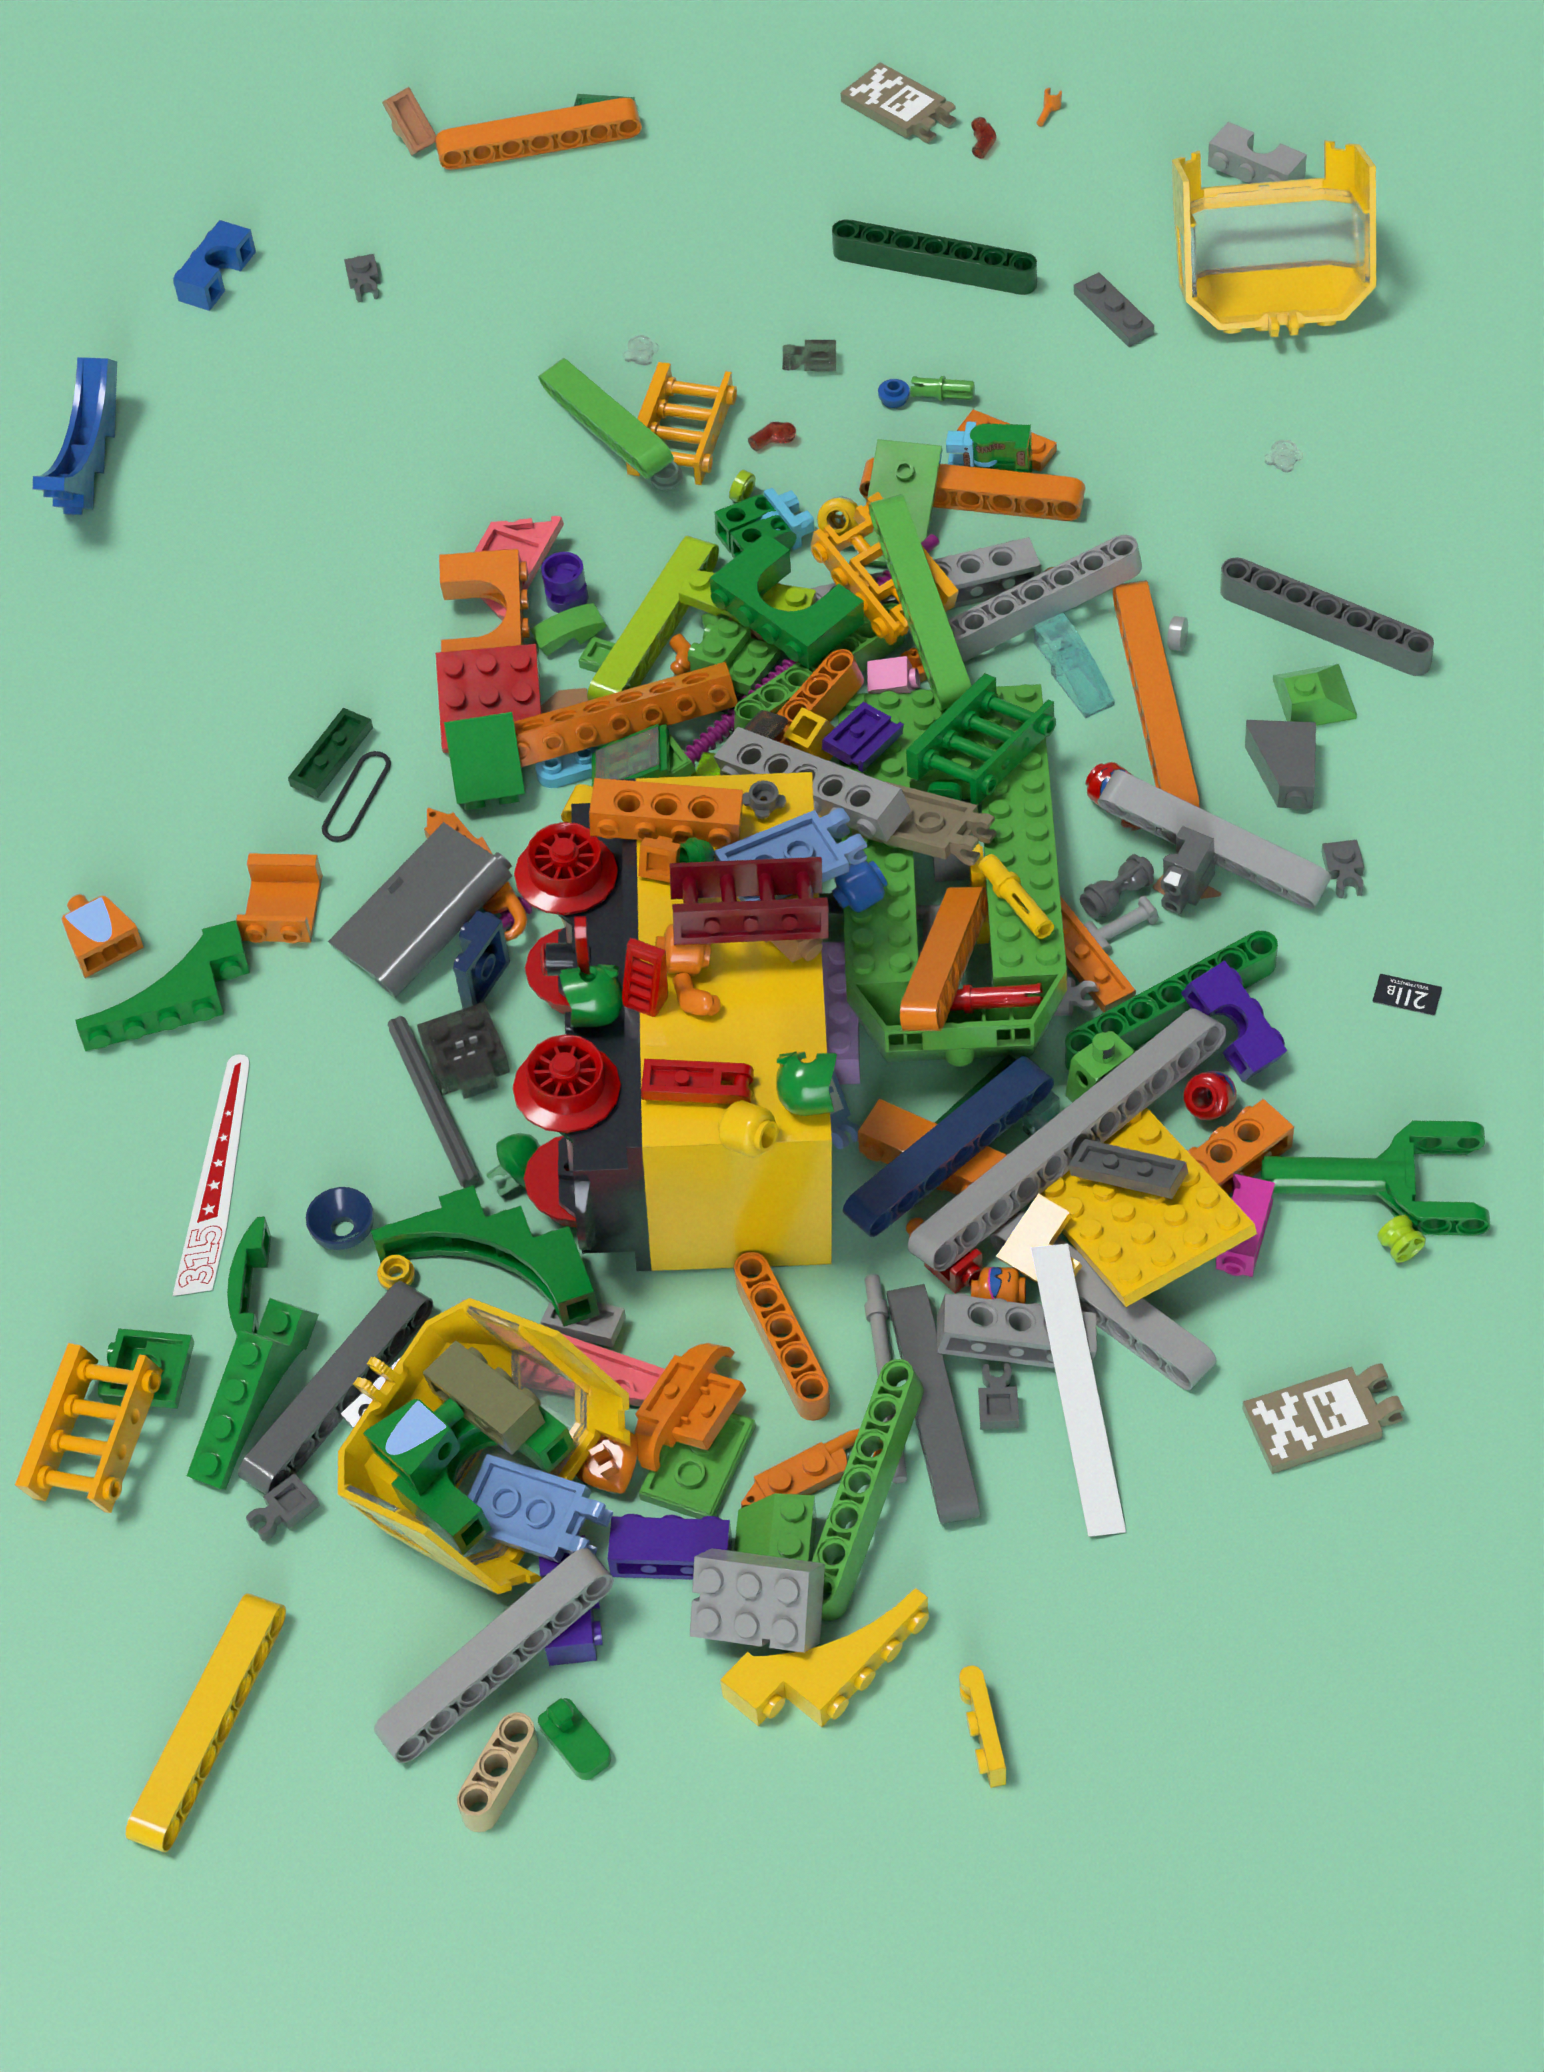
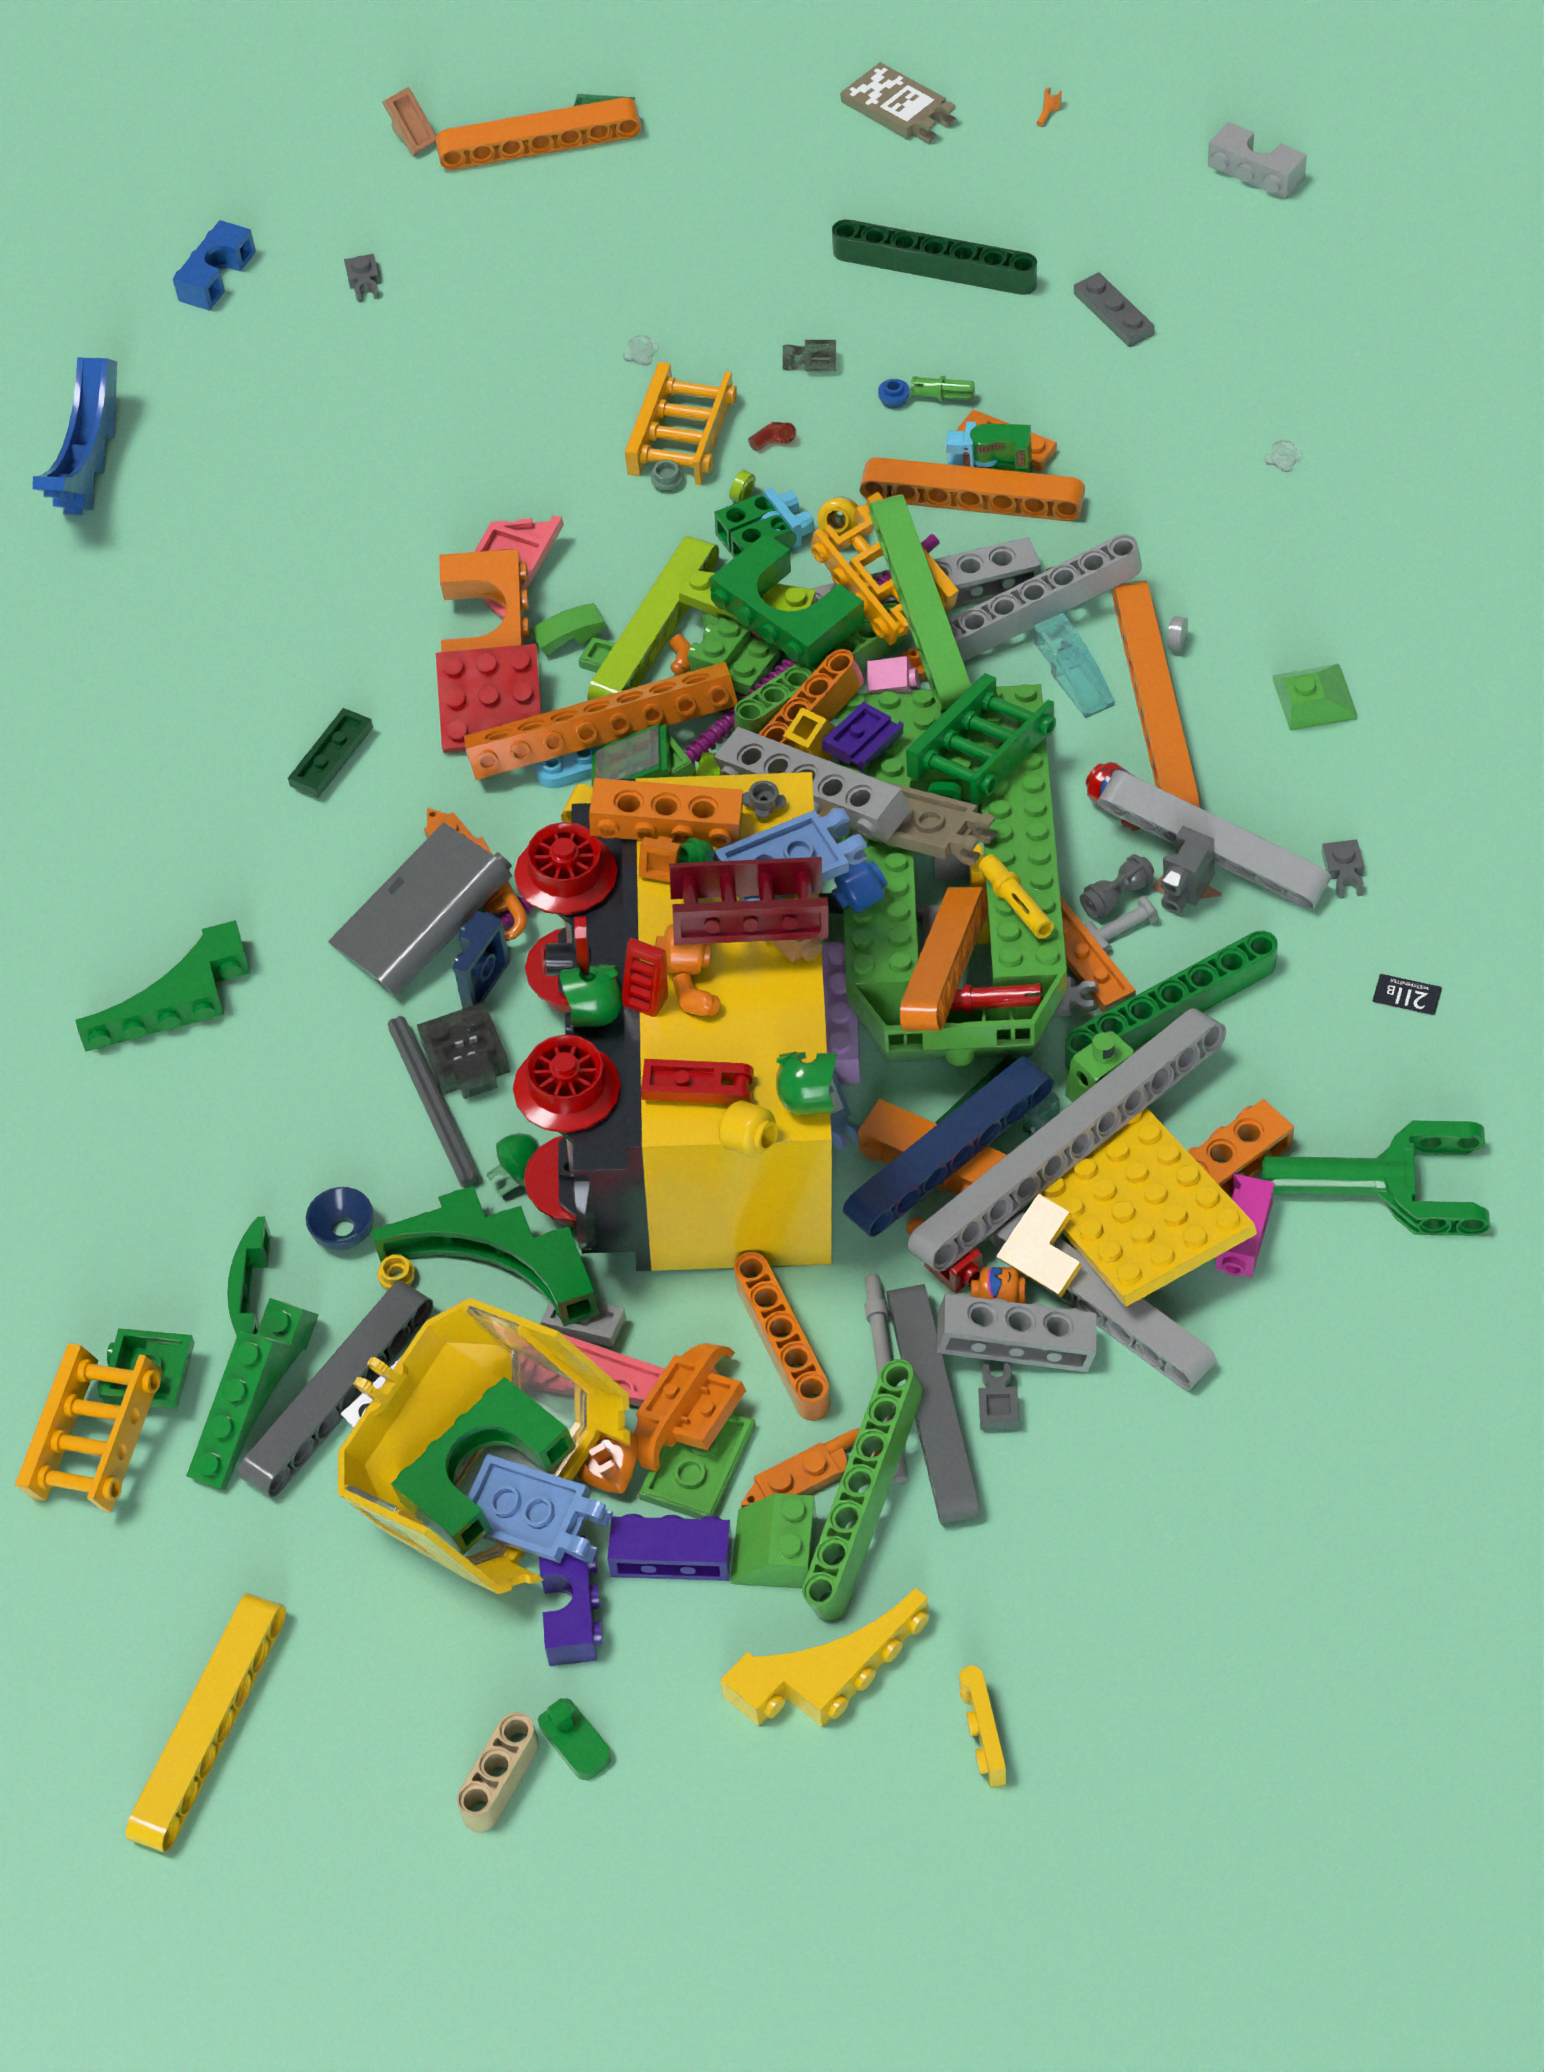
orange torso [61,894,144,978] -> none
sticker [172,1054,249,1296] -> none
orange panel [236,853,323,943] -> none
dark grey plate [246,1473,320,1541] -> none
black piece [322,751,391,842] -> none
green torso [363,1398,465,1495] -> none
light grey beam [374,1548,614,1763] -> none
olive brick [423,1341,545,1455] -> none
green panel [444,712,526,810] -> none
bright green beam [538,358,674,479] -> none
dark purple wheel [541,552,589,613] -> none
medium nougat sticker [541,688,588,714] -> none
light grey piece [690,1548,825,1653] -> none
clear smoke slope [744,710,789,740] -> none
bright green plate [858,439,943,567] -> none
clear red arm [971,117,997,159] -> none
white sticker [1031,1244,1126,1537] -> none
dark grey plate [1068,1139,1188,1199] -> none
windscreen [1172,140,1376,337] -> none
dark purple arch [1181,961,1288,1082] -> none
red head [1184,1071,1237,1120] -> none
dark grey beam [1220,557,1434,676] -> none
dark tan tile [1242,1363,1404,1474] -> none
dark grey slope [1245,720,1316,809] -> none
lime wheel [1377,1215,1426,1263] -> none

